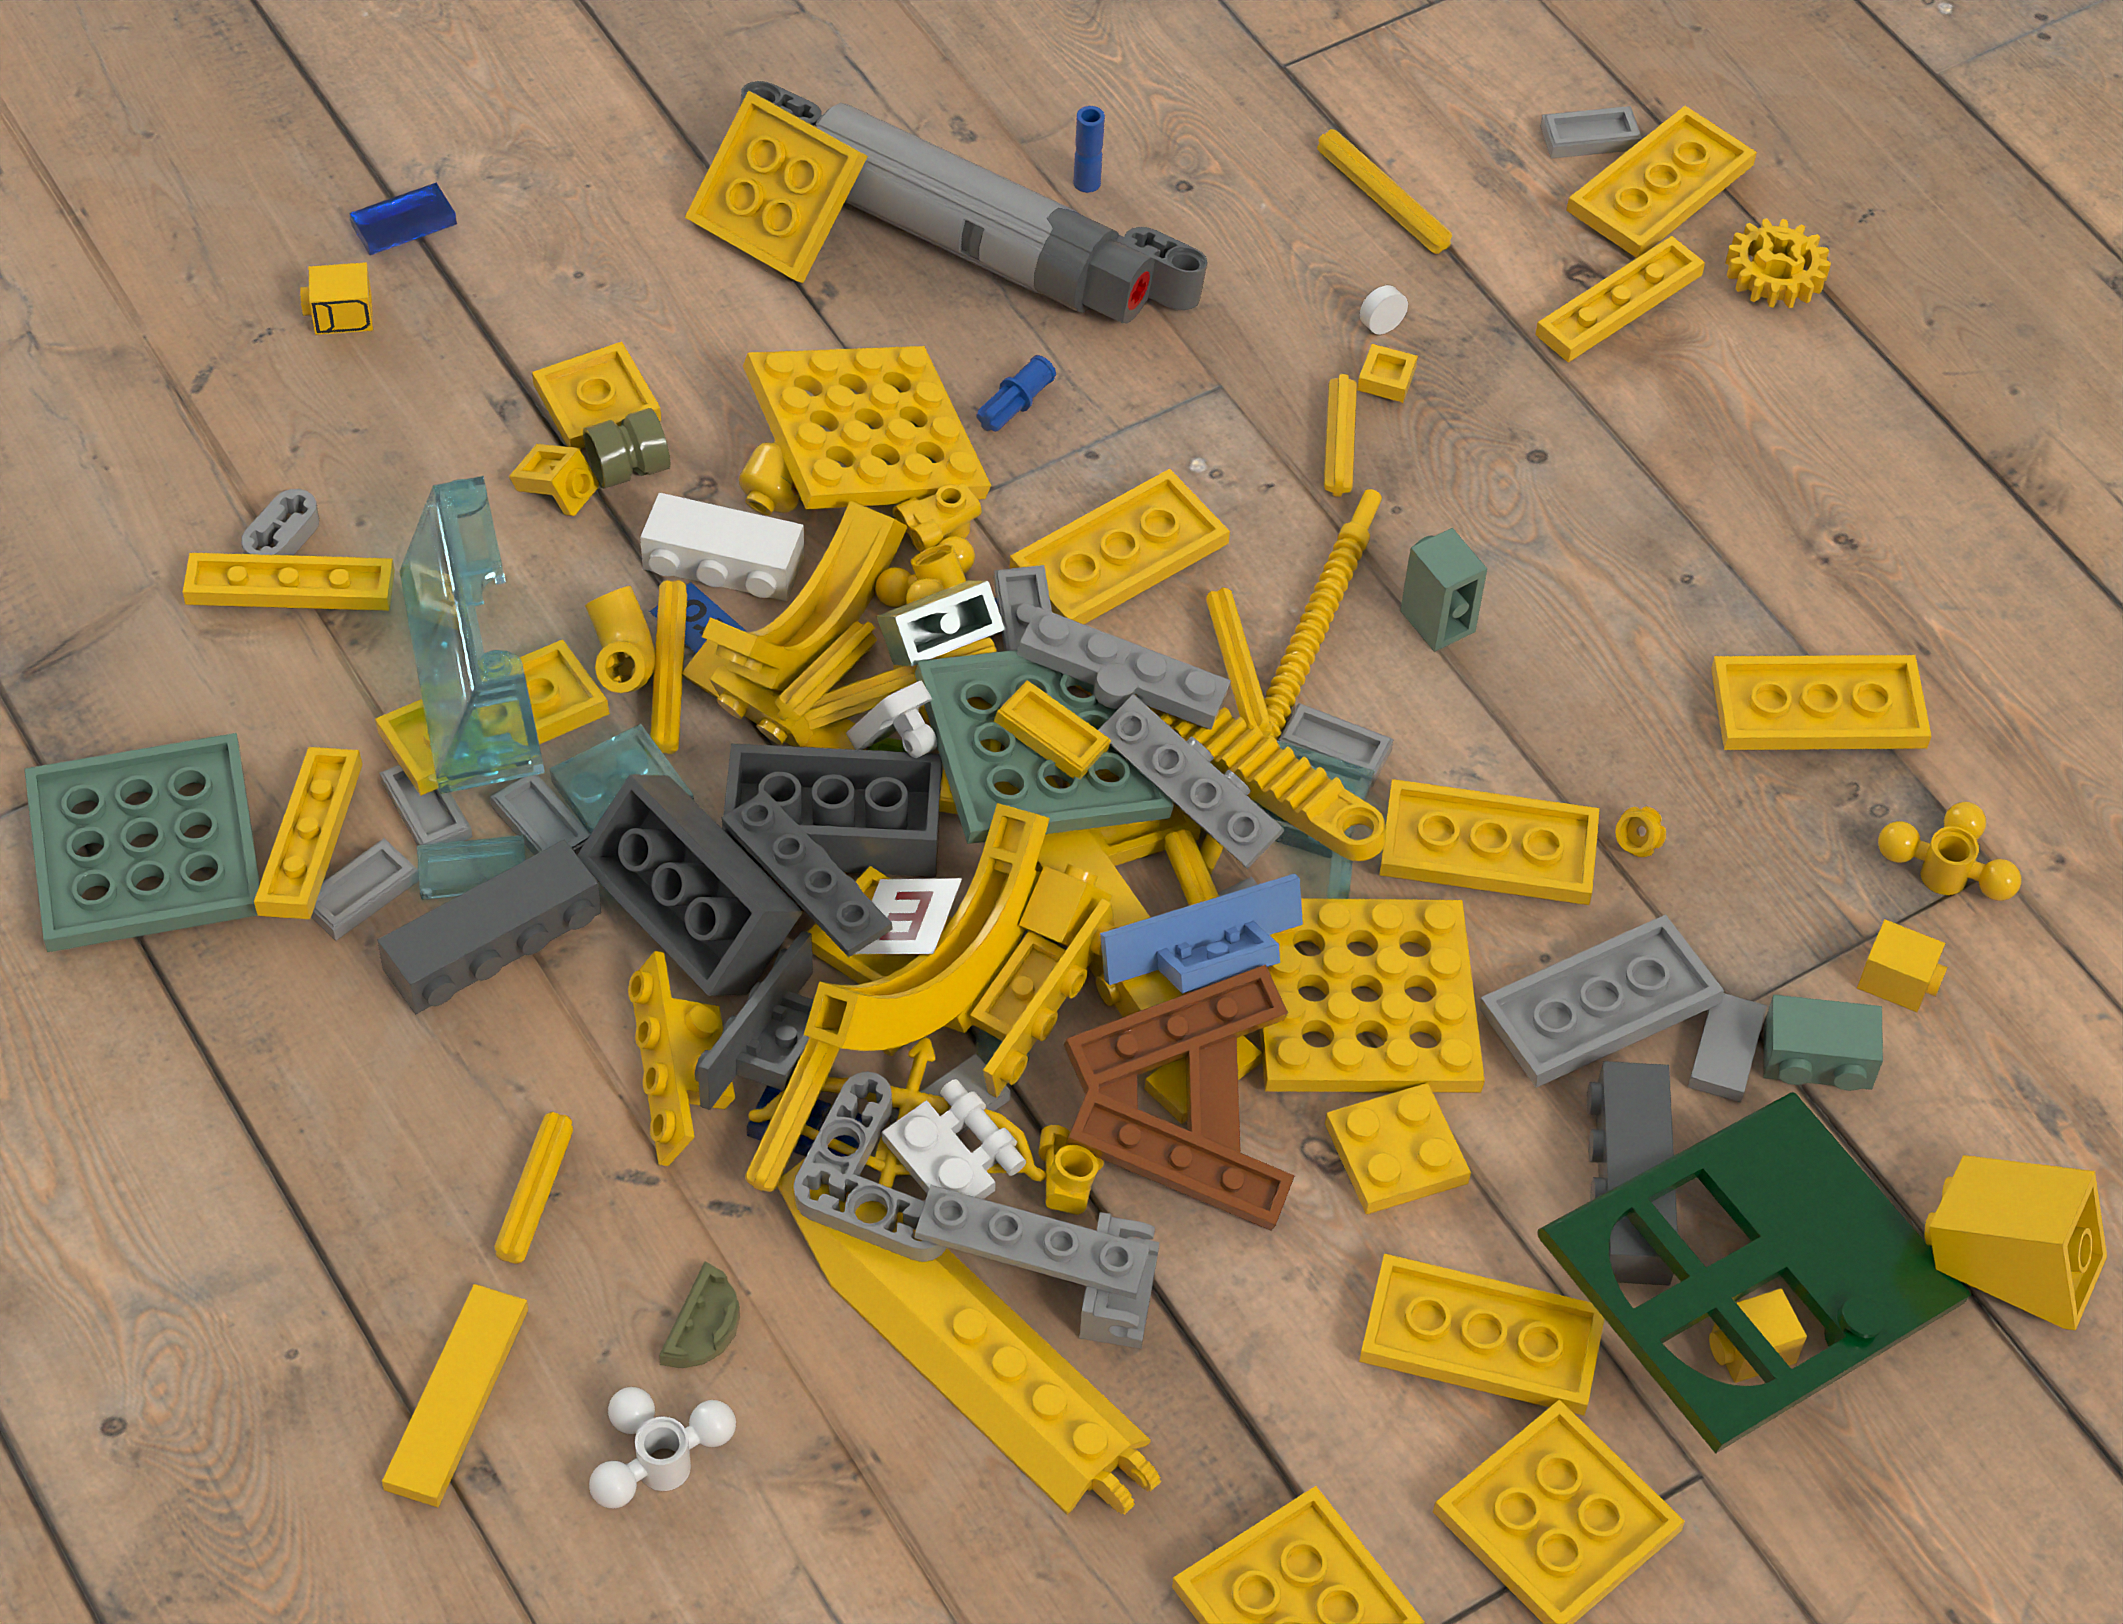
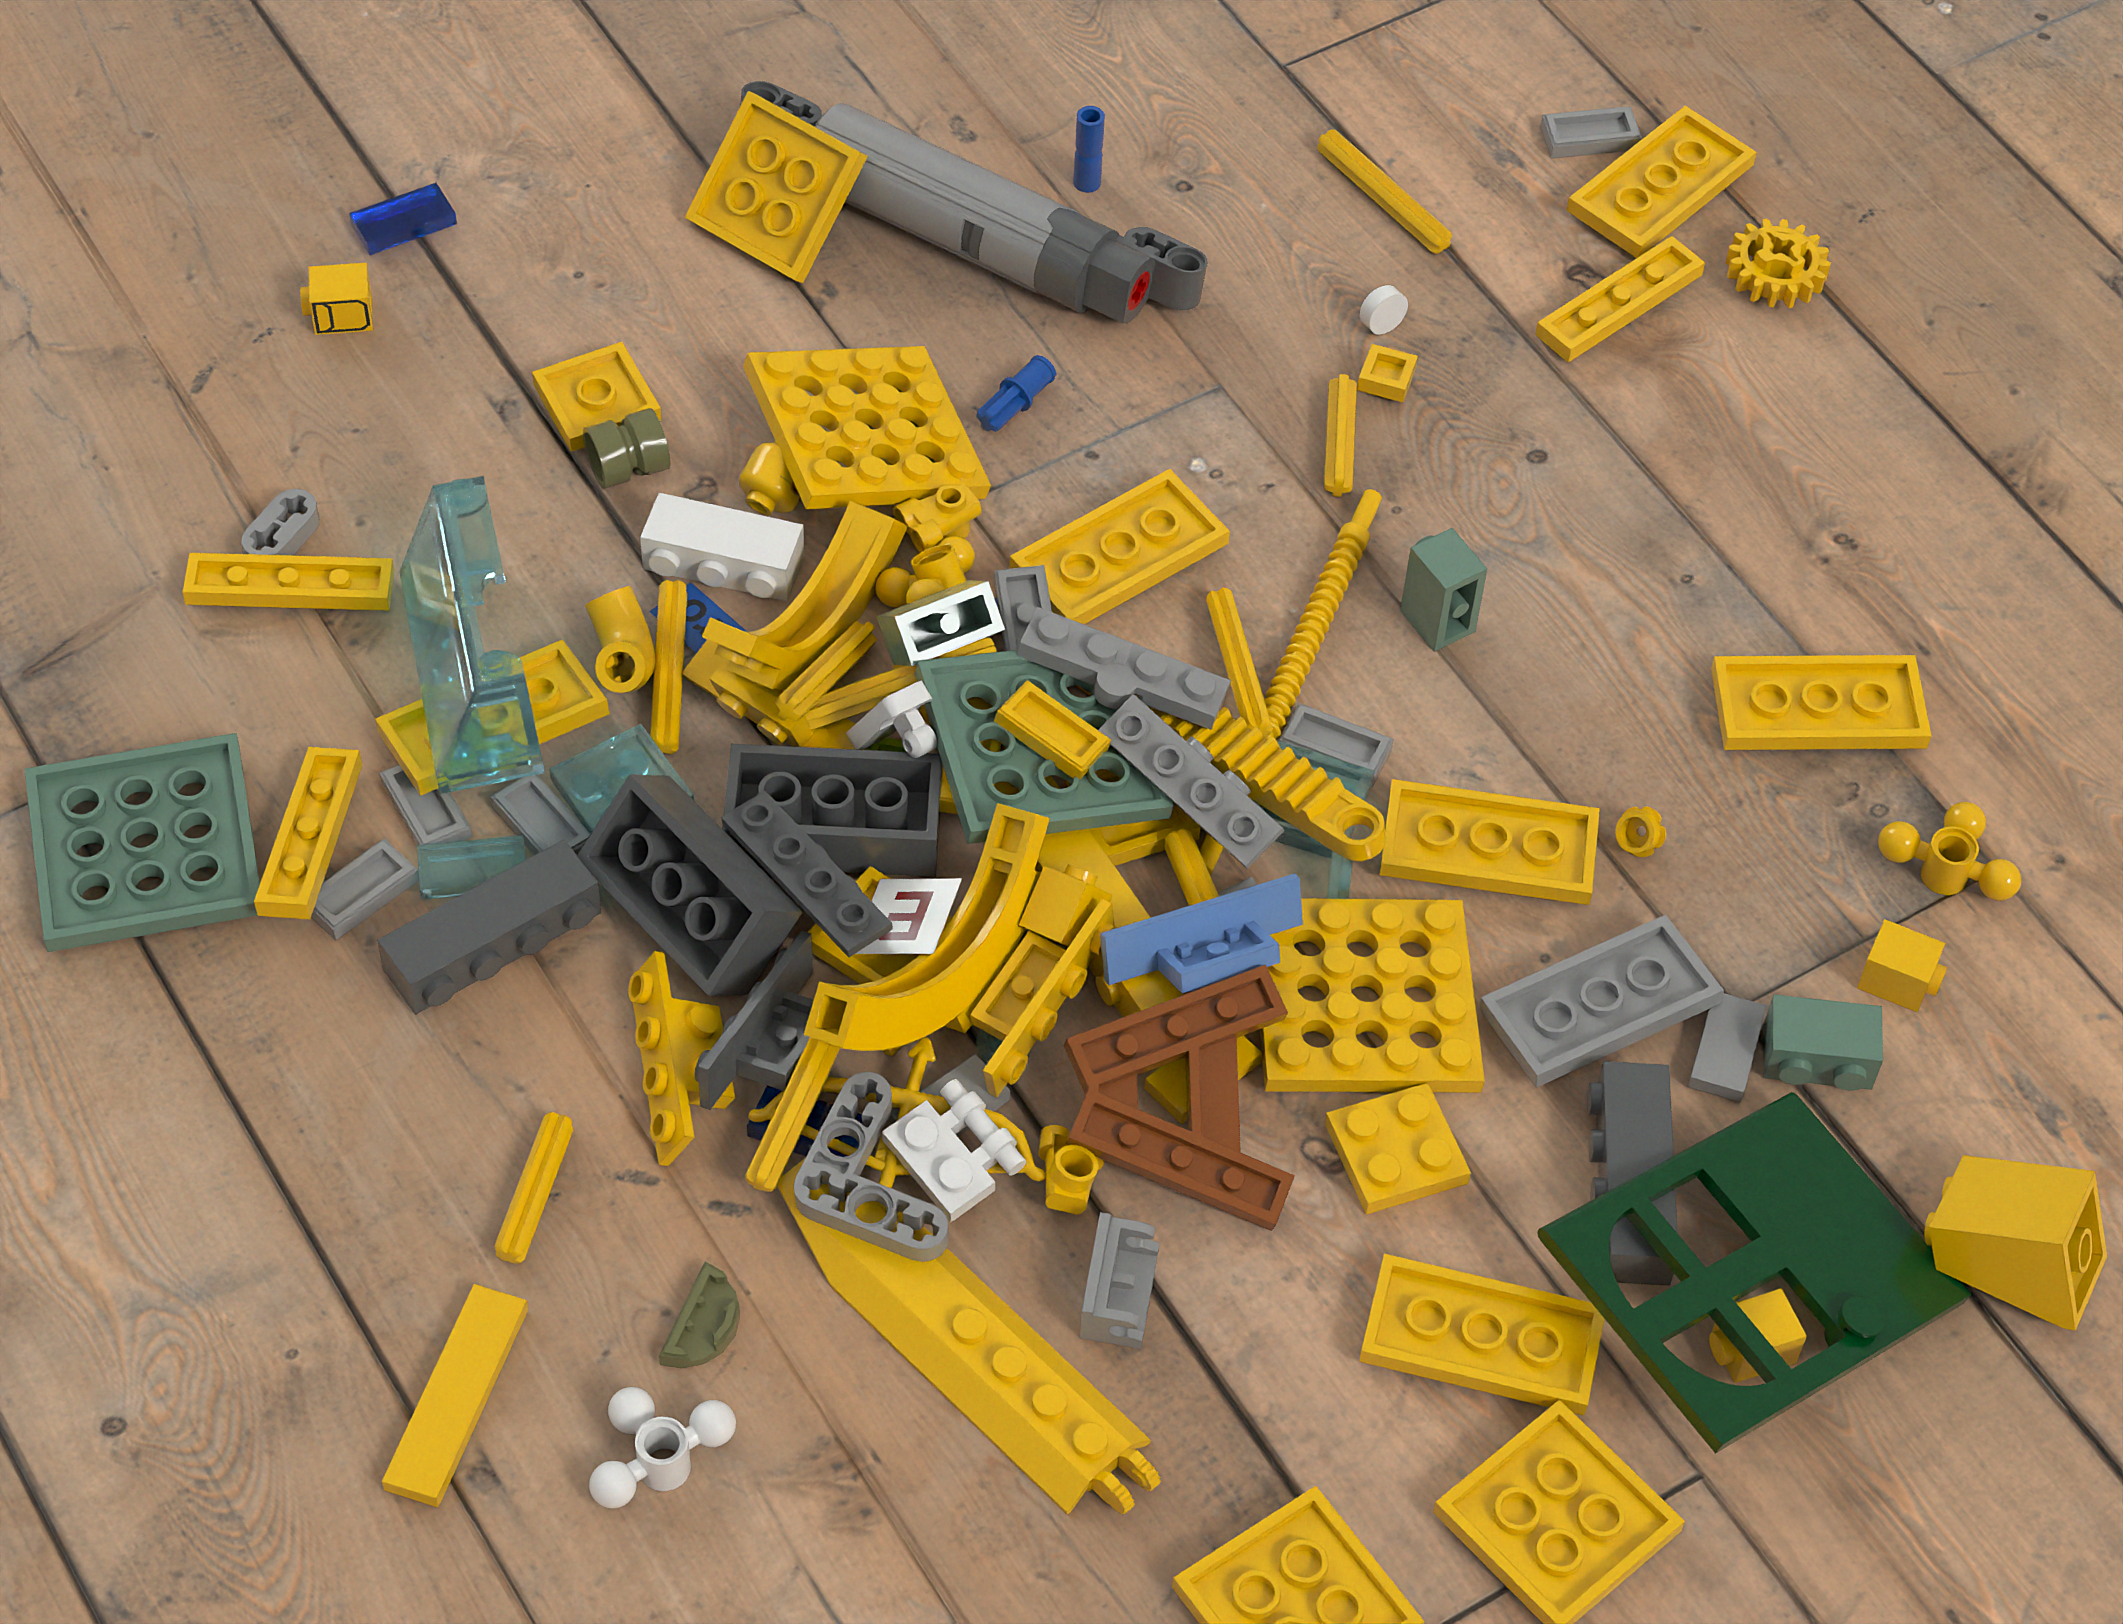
yellow bracket [509,444,599,516] -> none
light grey bracket [914,1185,1150,1299] -> none

